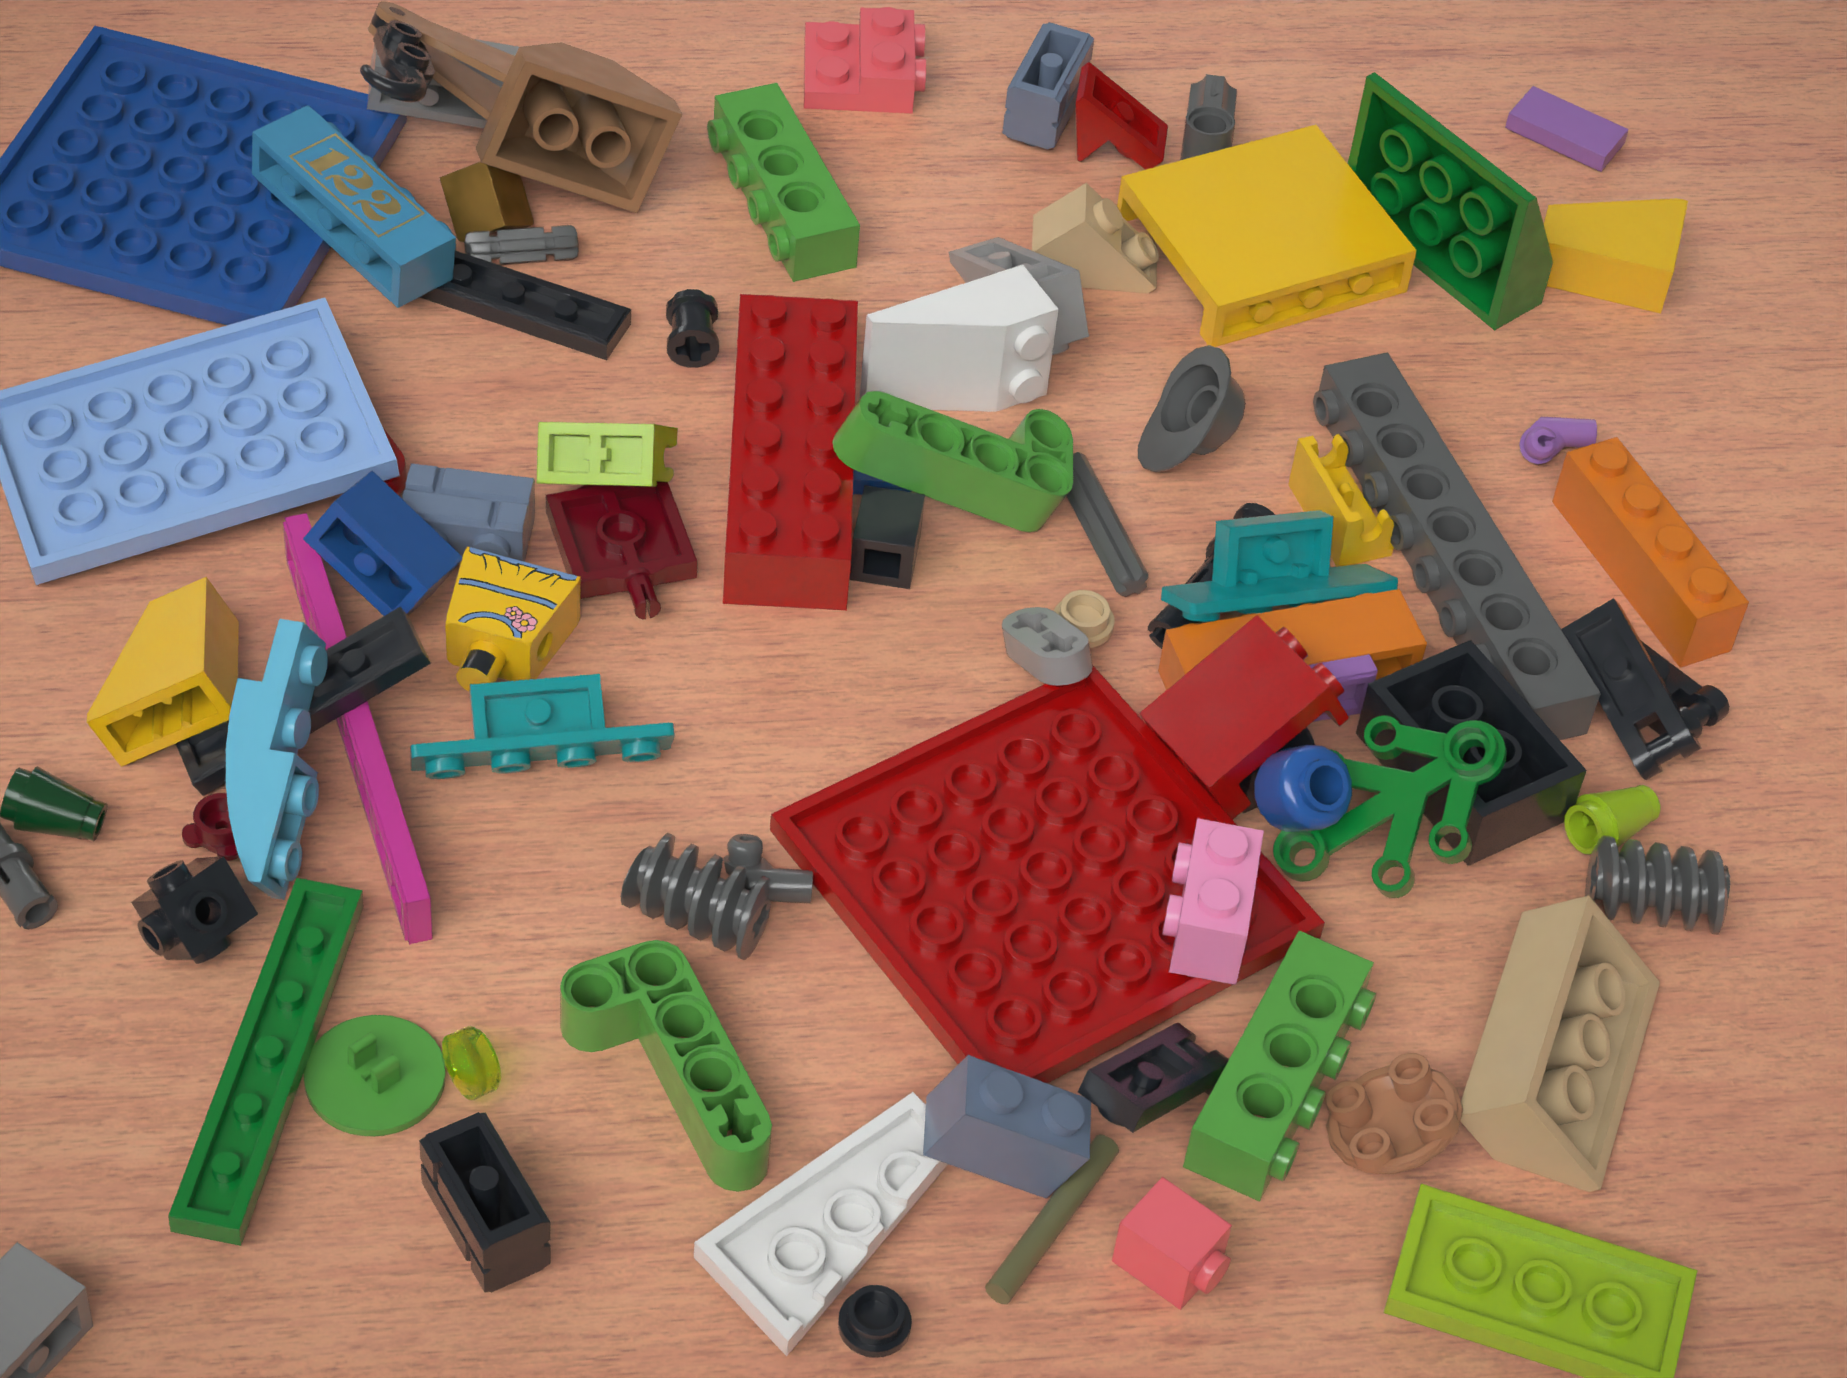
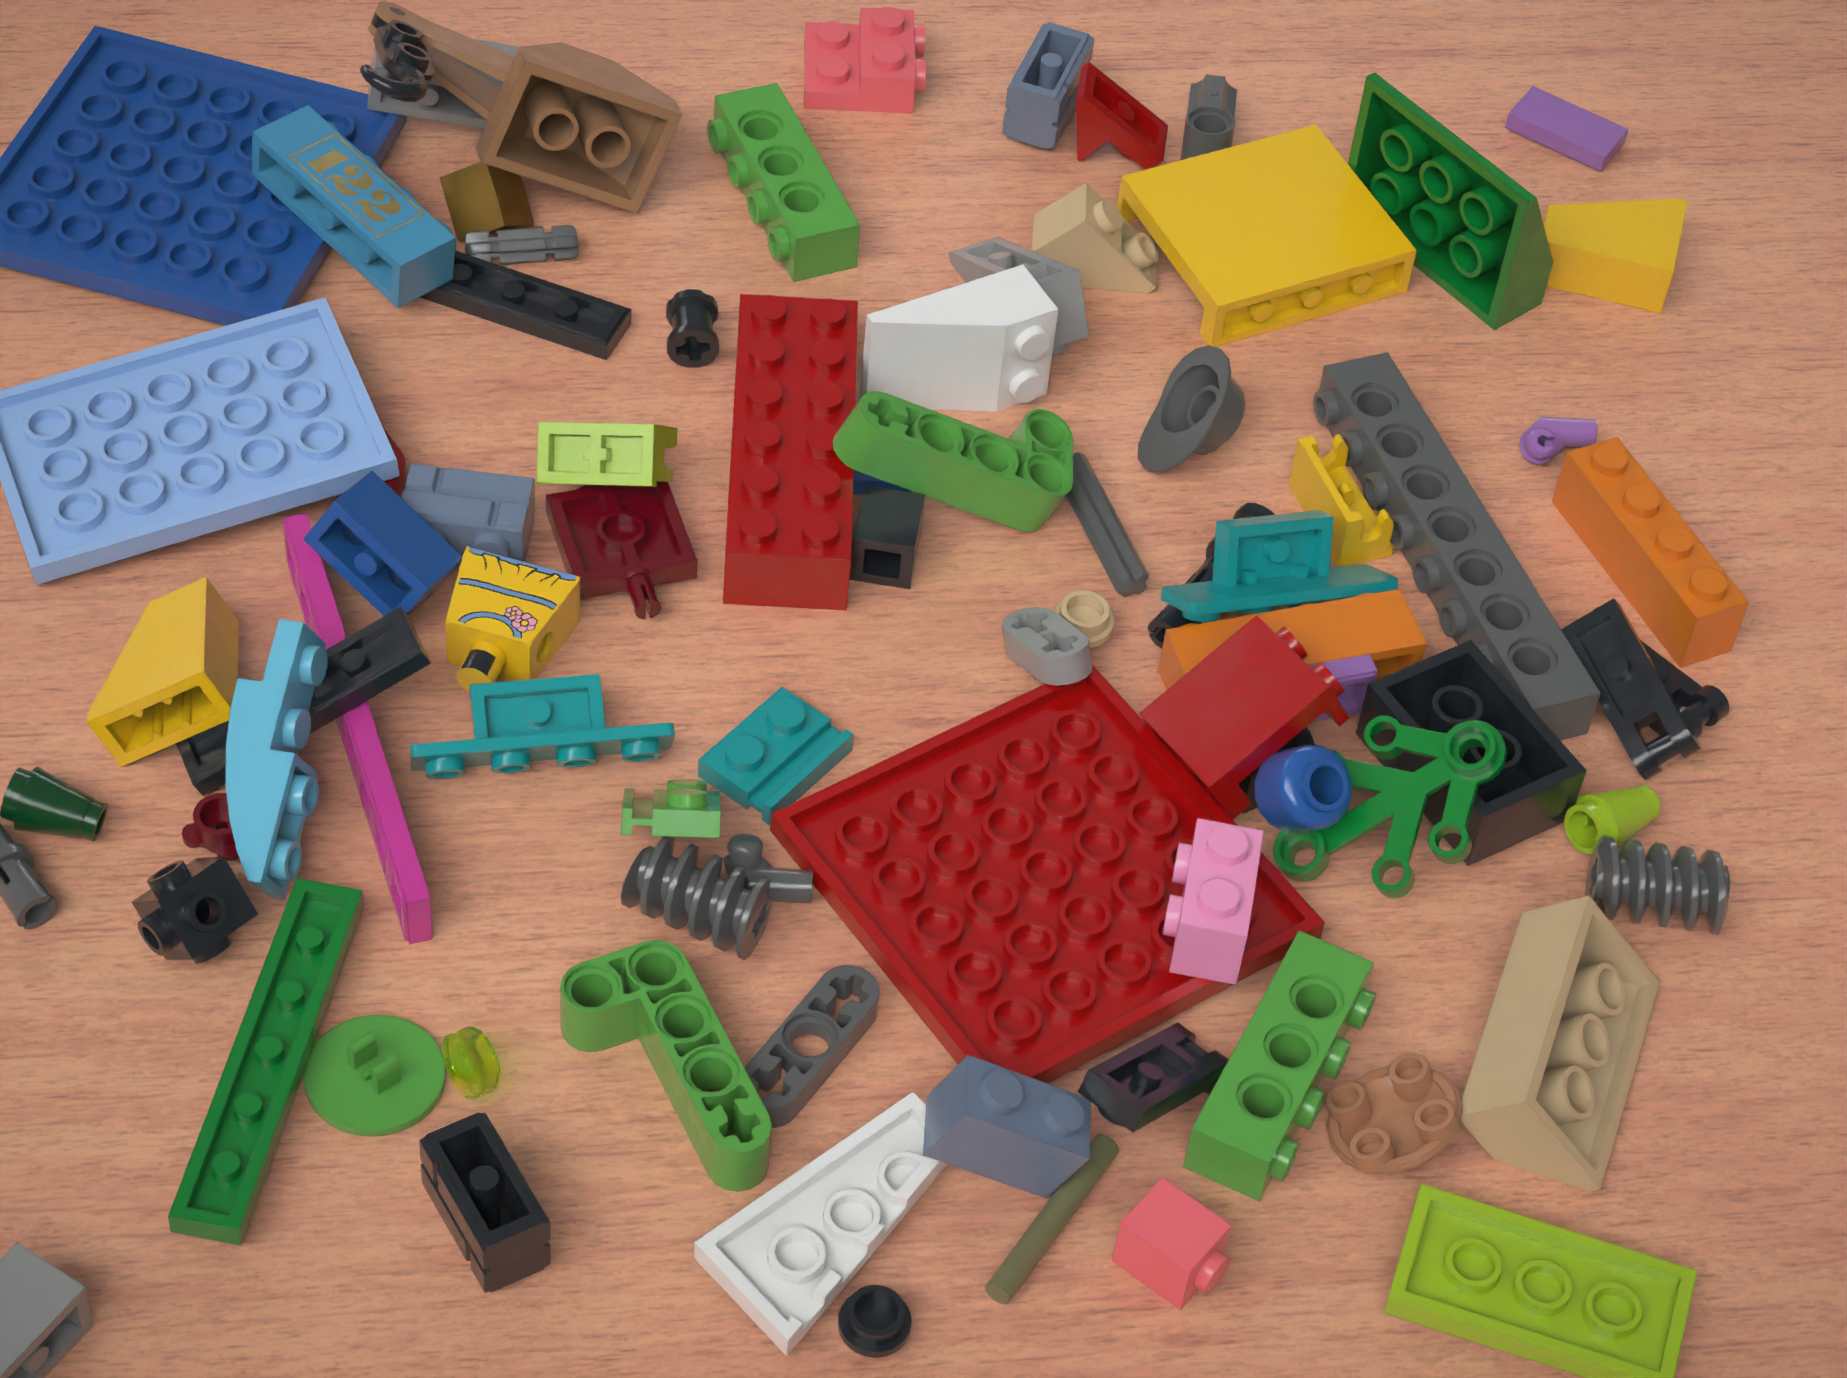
none -> bright green plate [621,779,721,838]
none -> teal plate [698,687,854,825]
none -> dark grey beam [745,965,880,1128]

